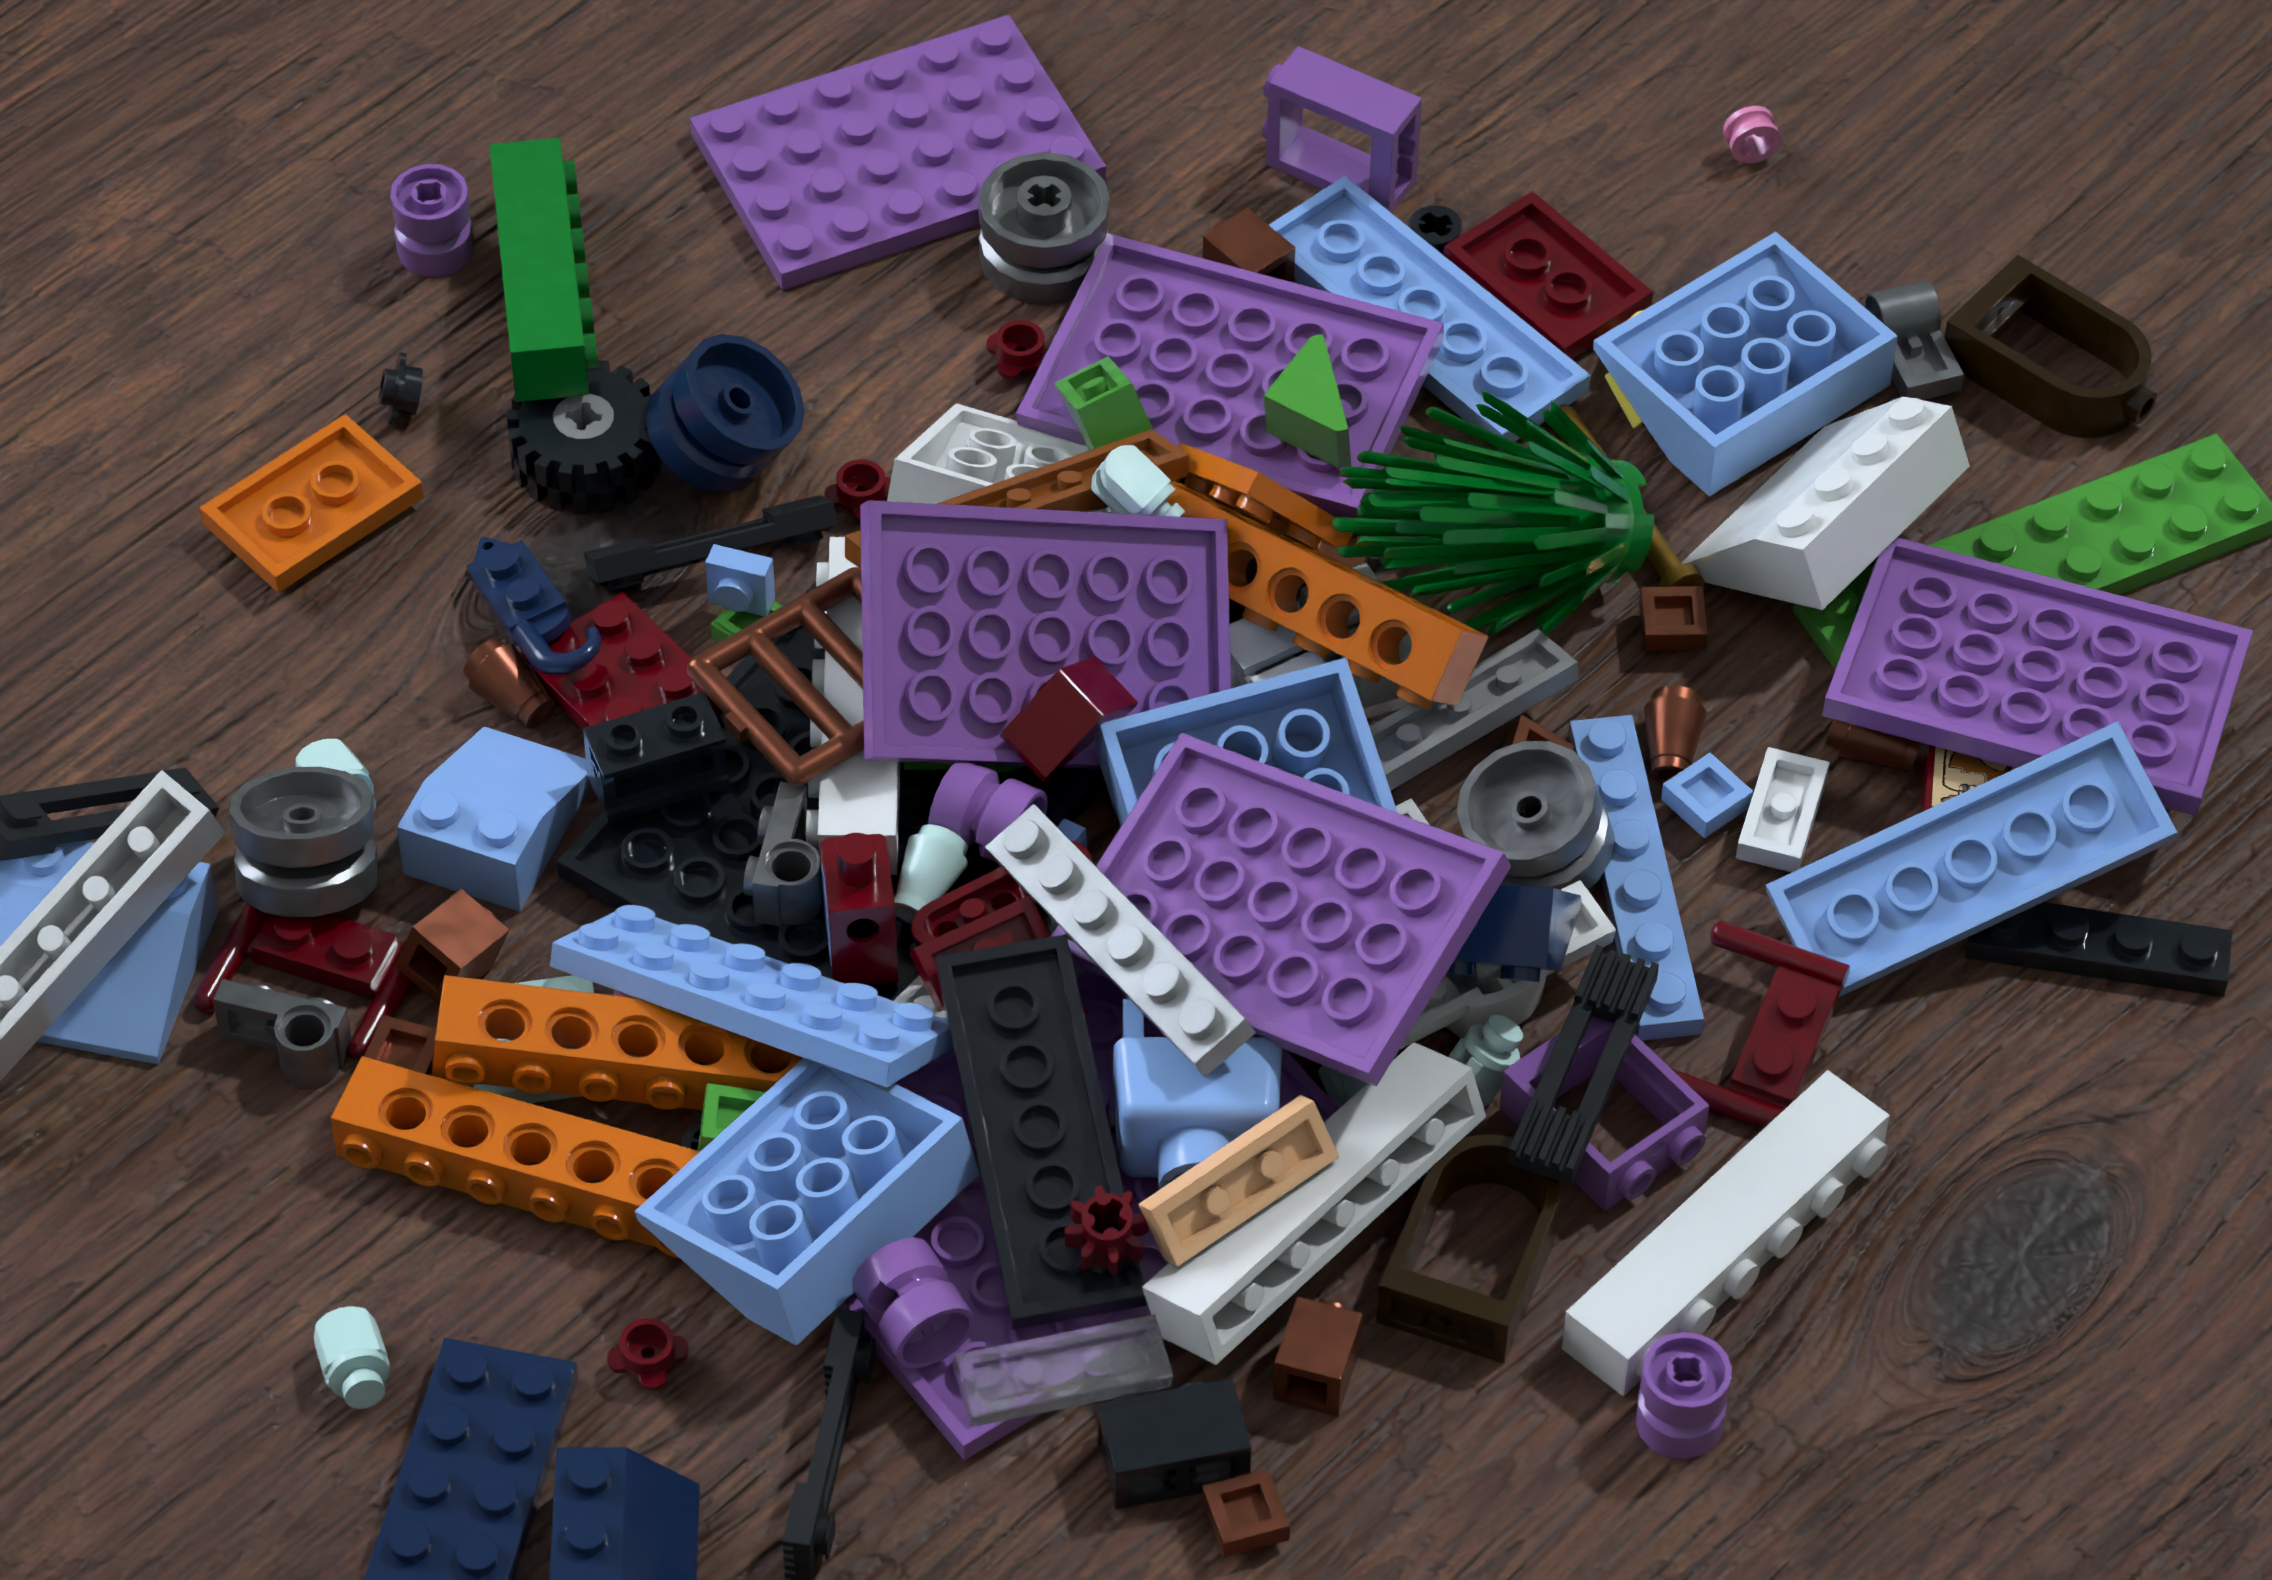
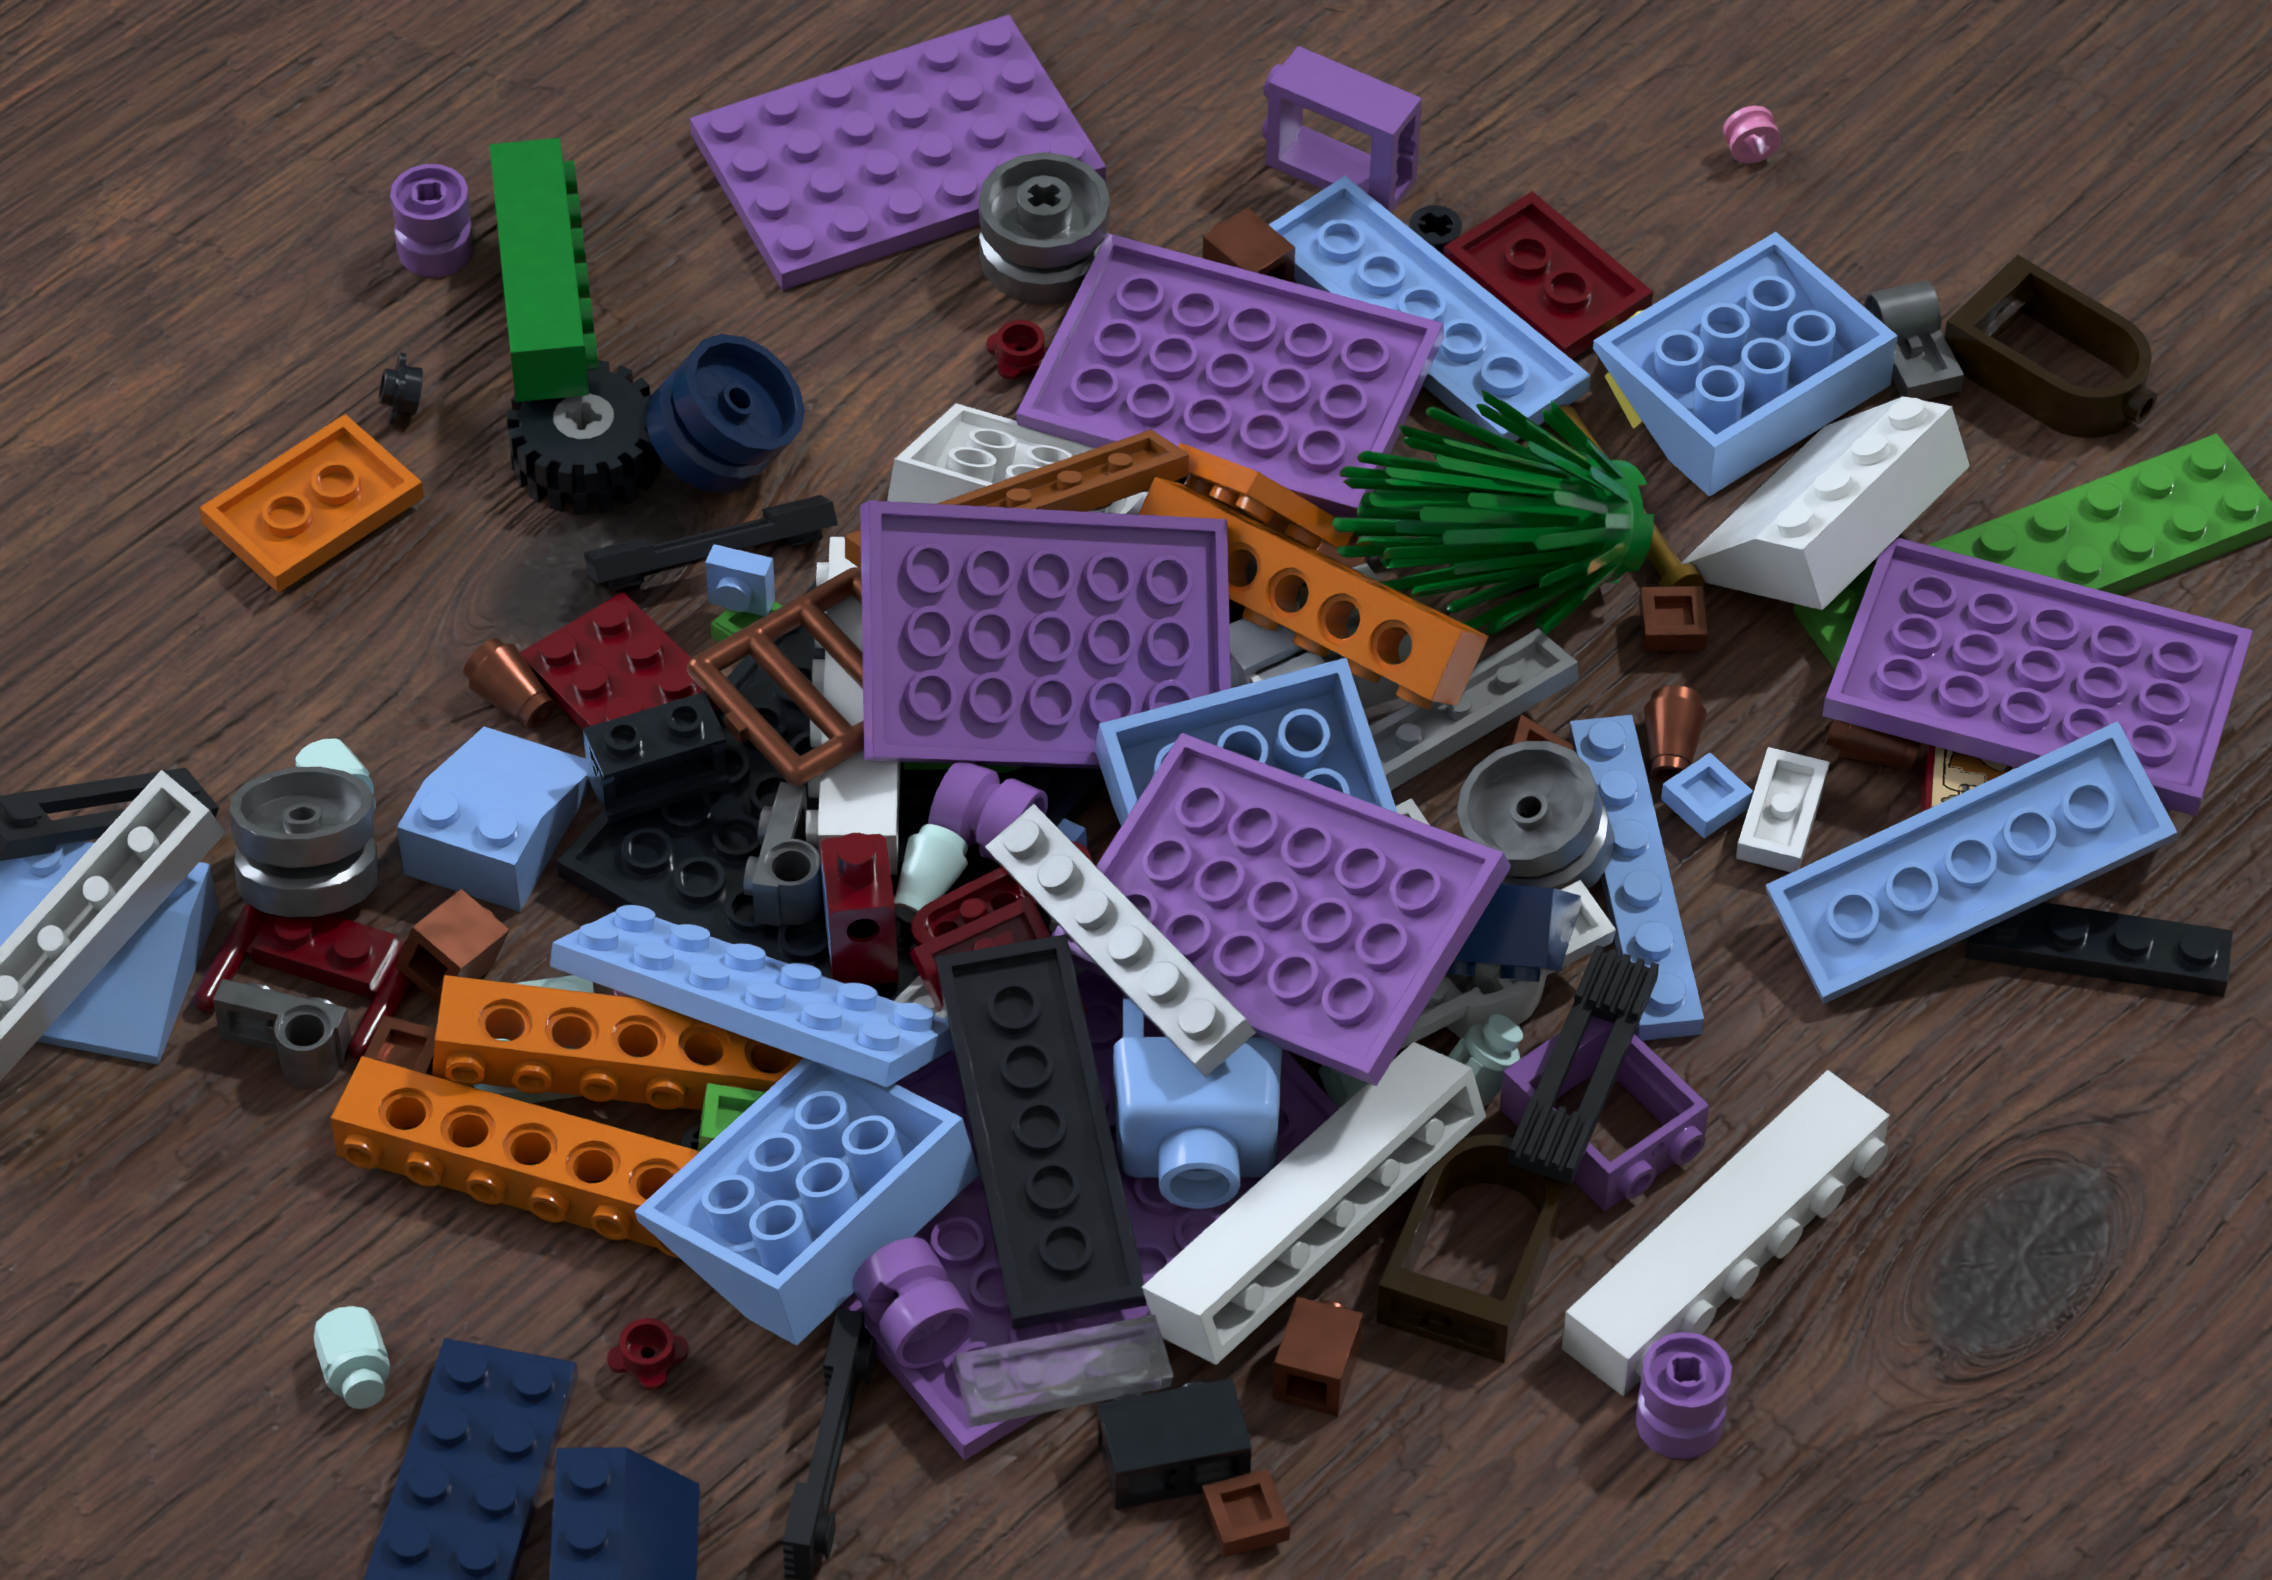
dark blue plate [466,537,602,675] -> none
dark red plate [825,459,891,521] -> none
dark red slope [1000,656,1138,783] -> none
bright green slope [1054,356,1154,450] -> none
dark red gear [1064,1185,1149,1276] -> none
light aqua arm [1091,445,1186,517] -> none
light nougat plate [1138,1095,1339,1267] -> none
bright green slope [1263,334,1351,469] -> none
dark red plate [1671,921,1850,1129] -> none

